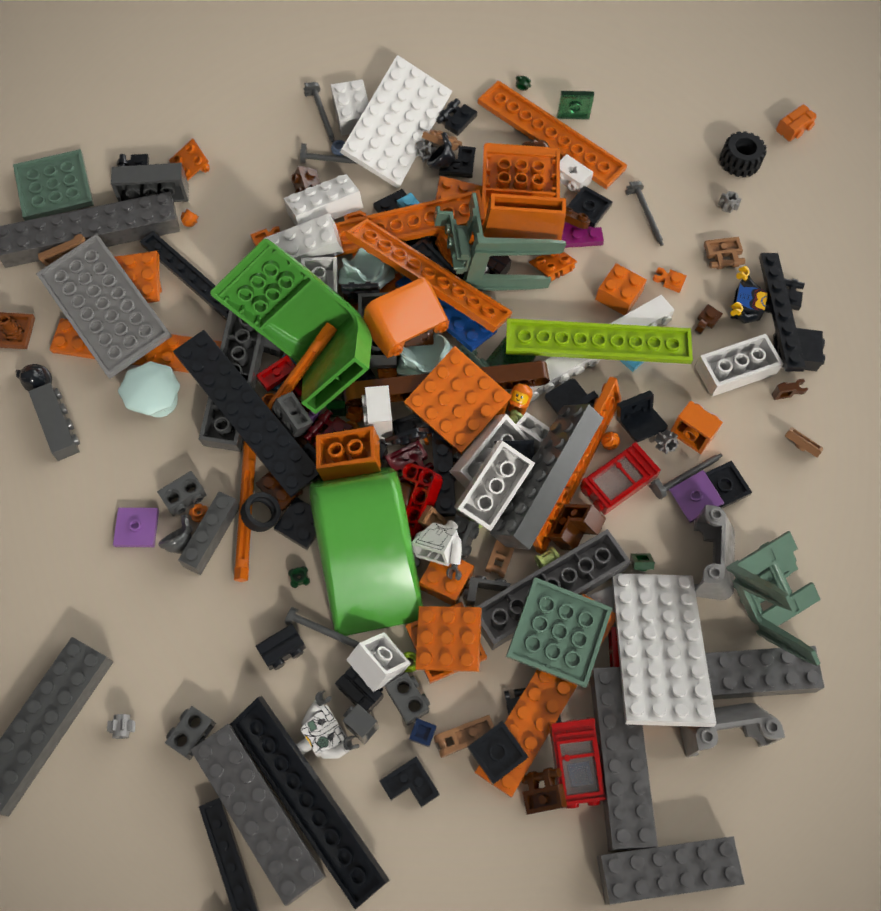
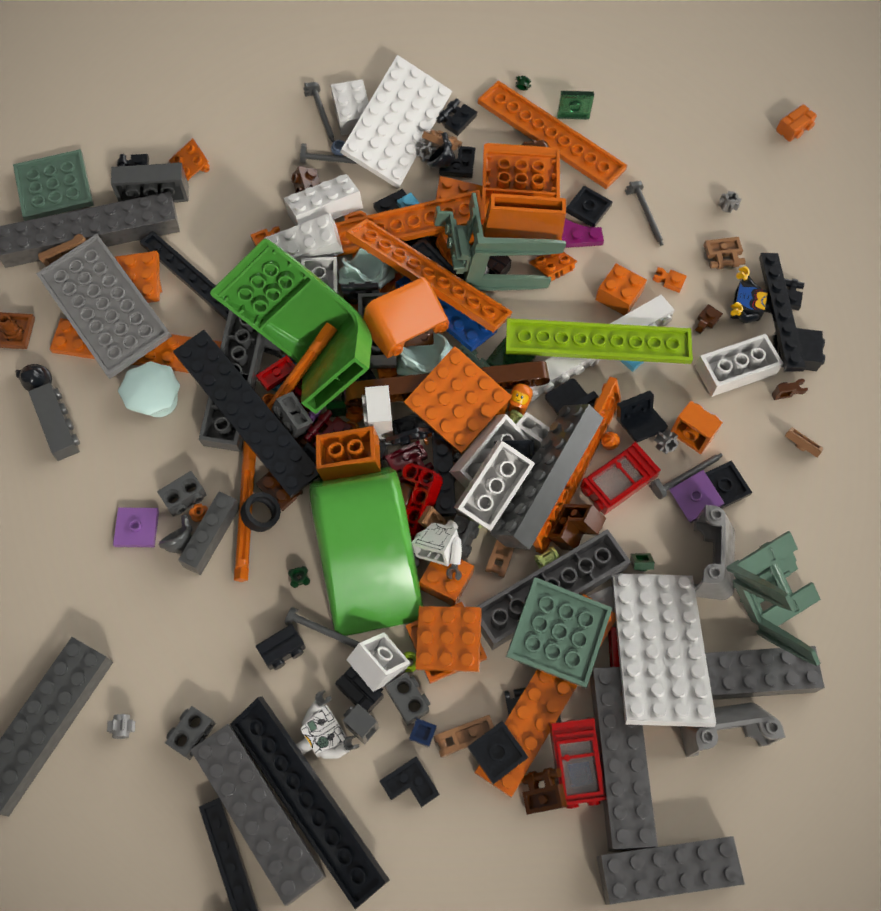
orange plate [181,209,199,227] -> none
black plate [274,497,316,550] -> none
dark grey bracket [463,575,511,607] -> none
white brick [560,154,593,193] -> none
reddish brown plate [565,207,591,229] -> none
black tyre [720,131,767,178] -> none

